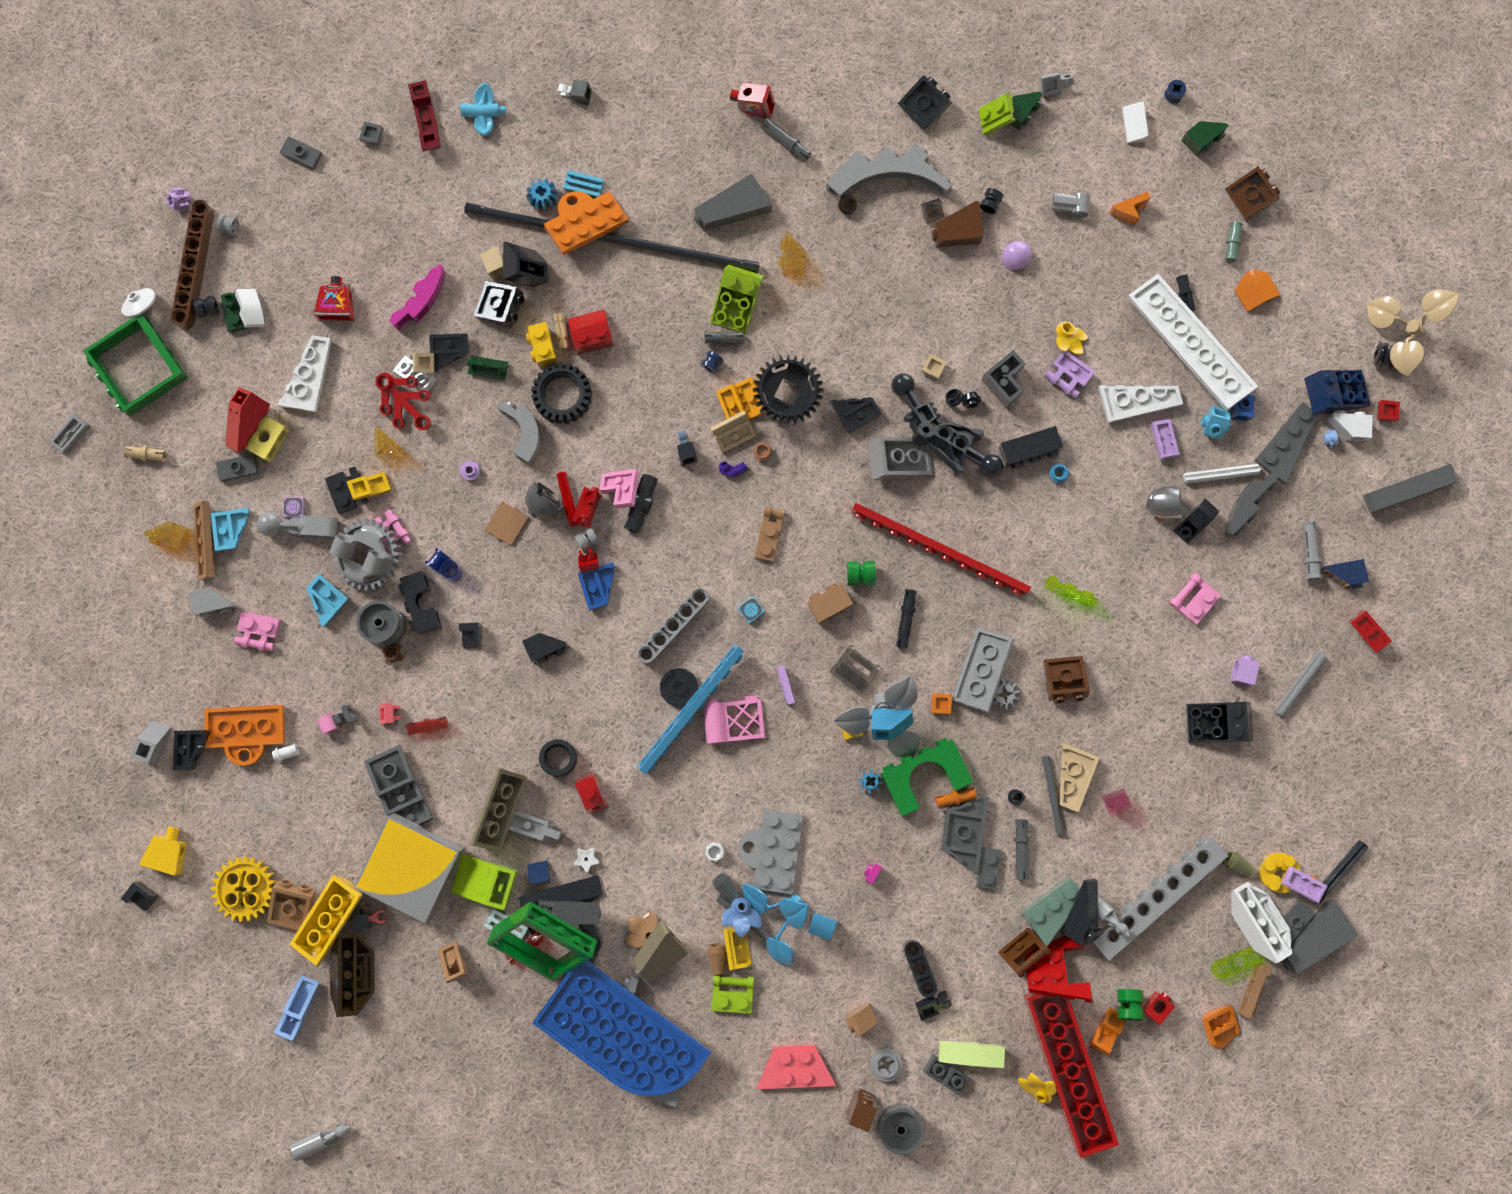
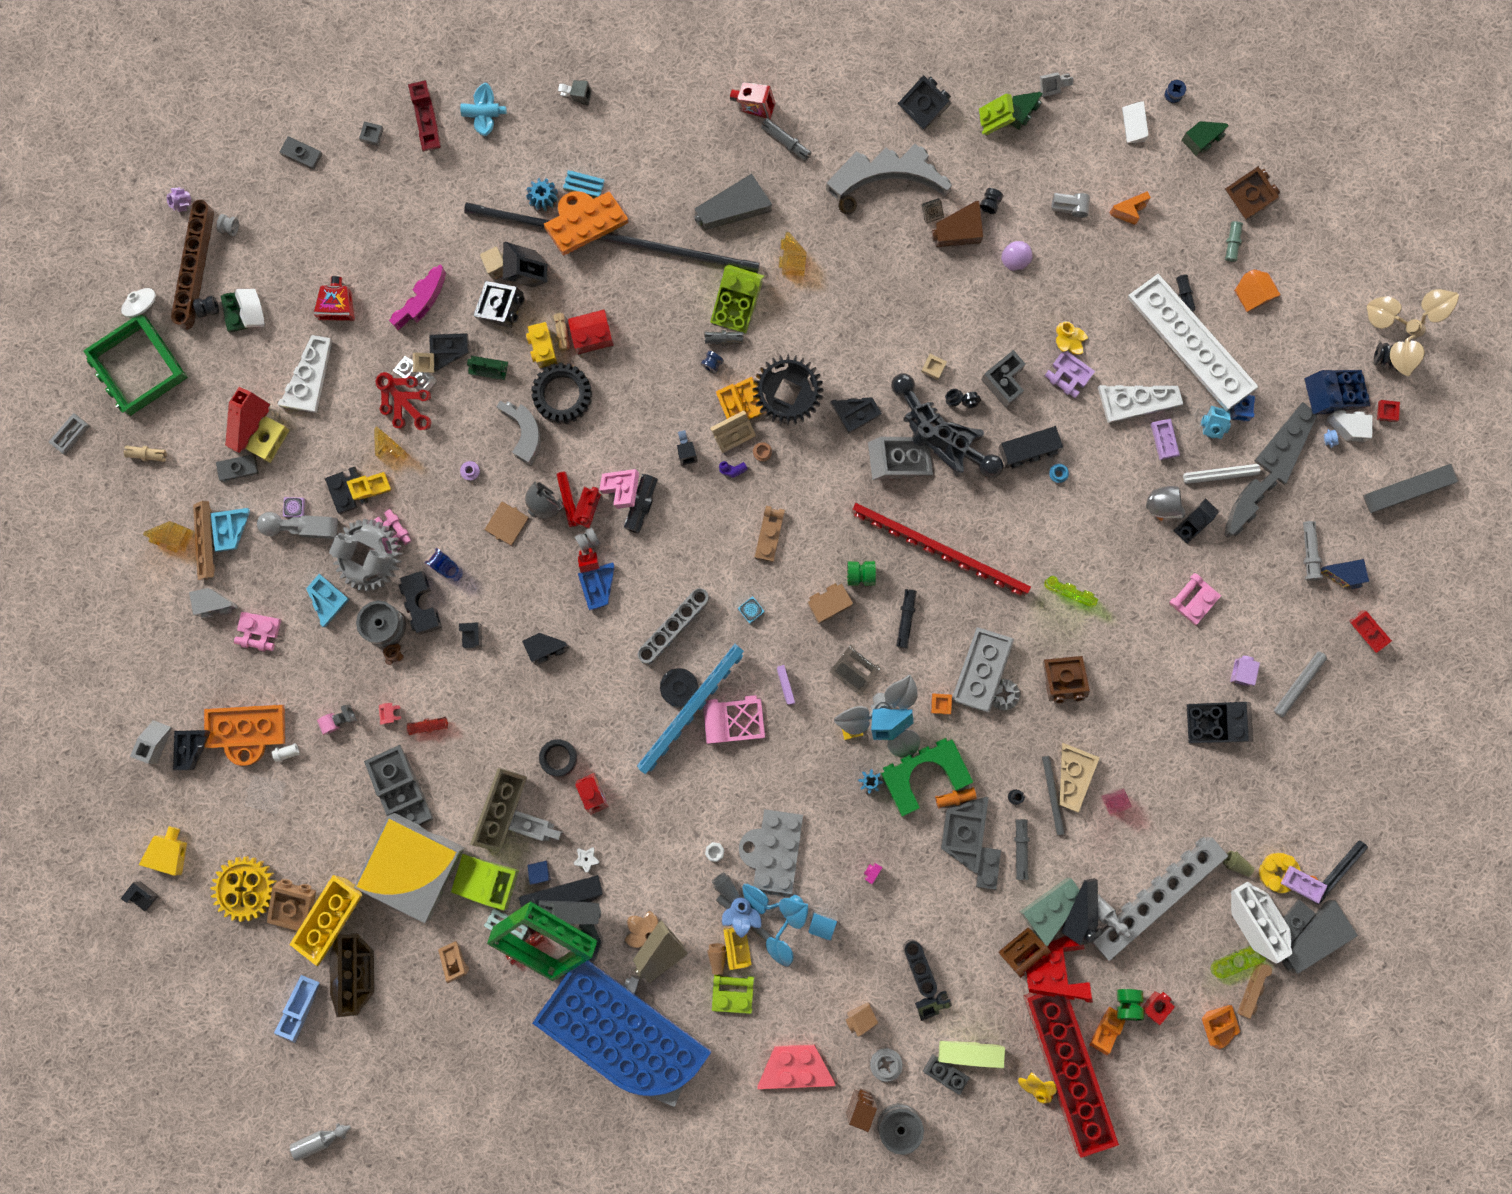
black piece [351,909,387,932] -> none

